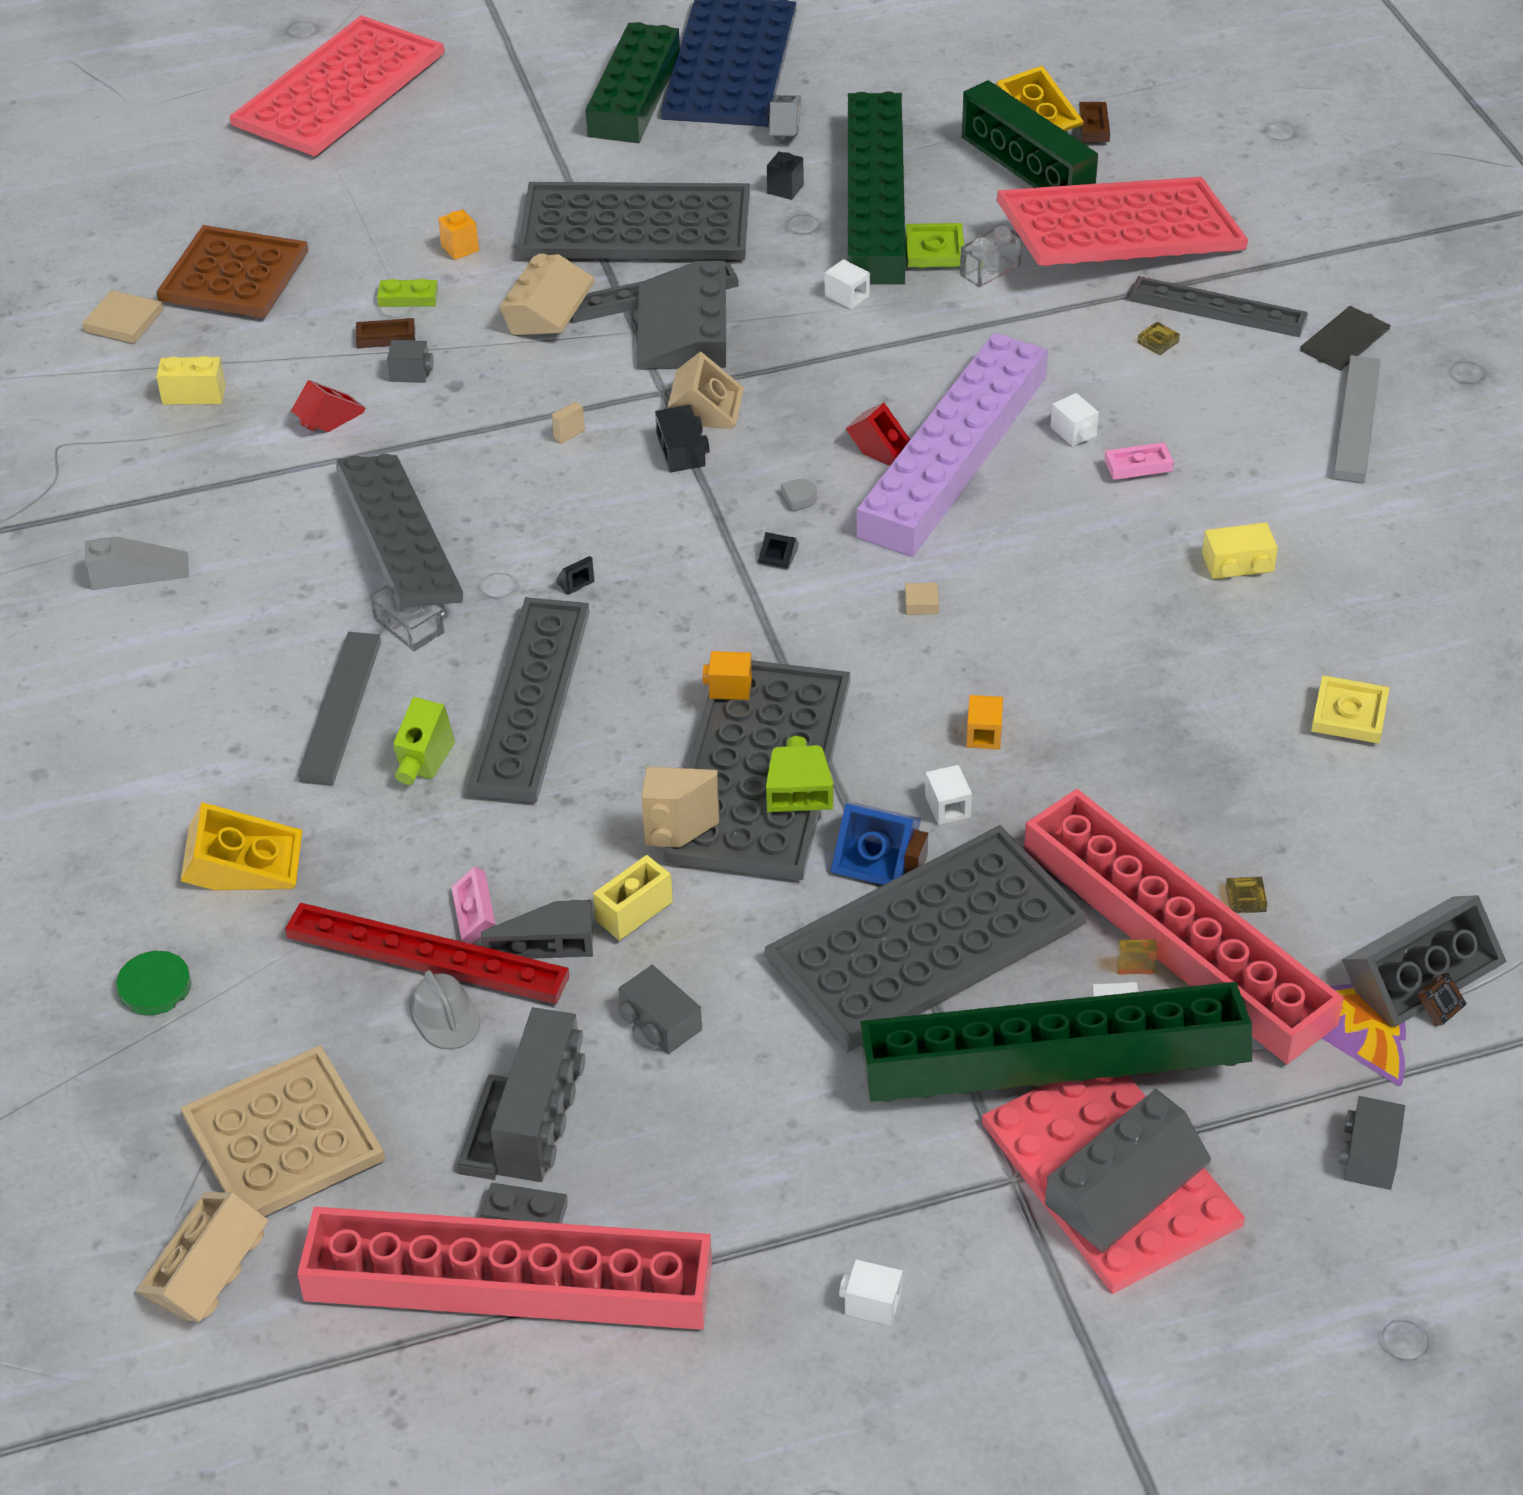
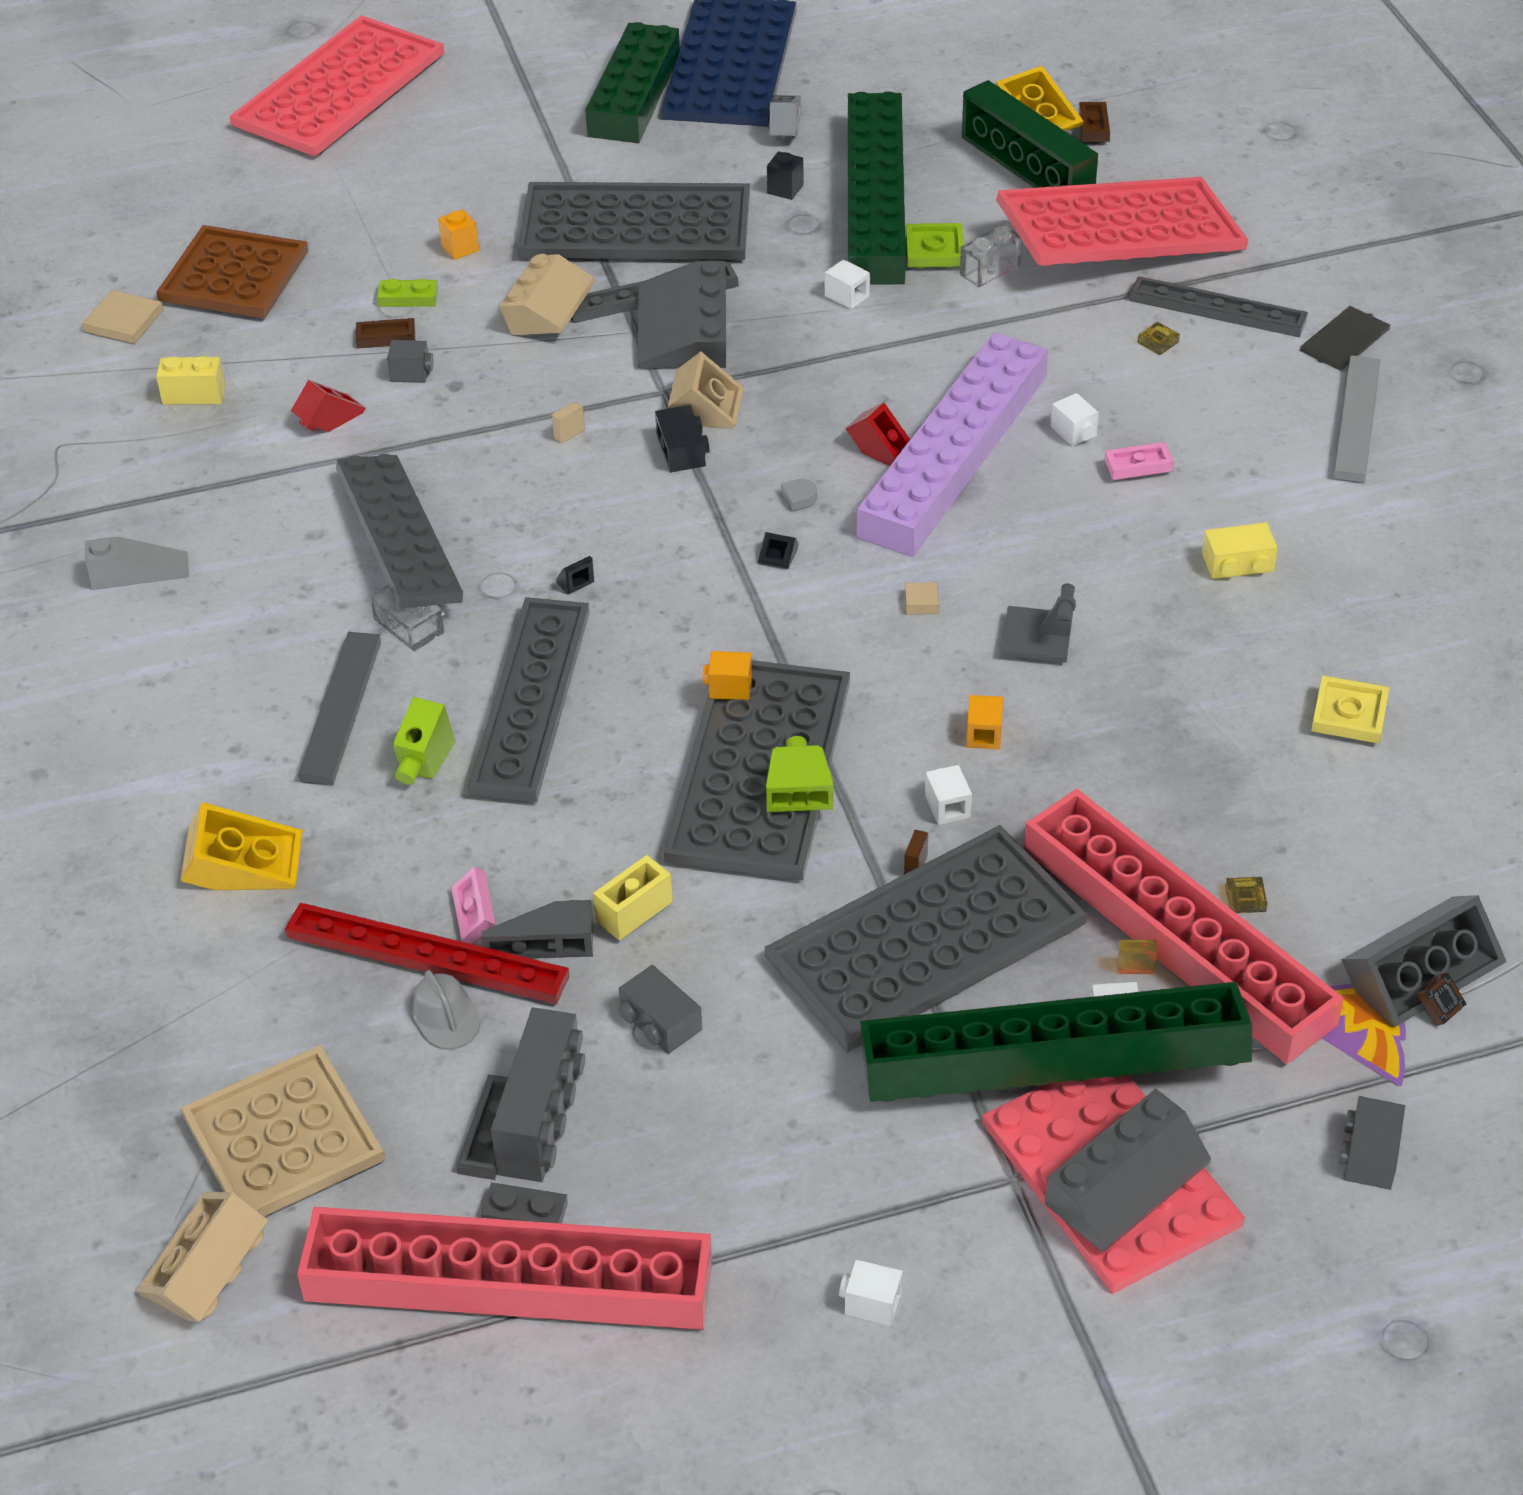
green tile [116,950,192,1015] -> none
tan slope [641,766,719,848] -> none
blue slope [830,802,921,885] -> none
none -> dark grey plate [1000,583,1076,662]

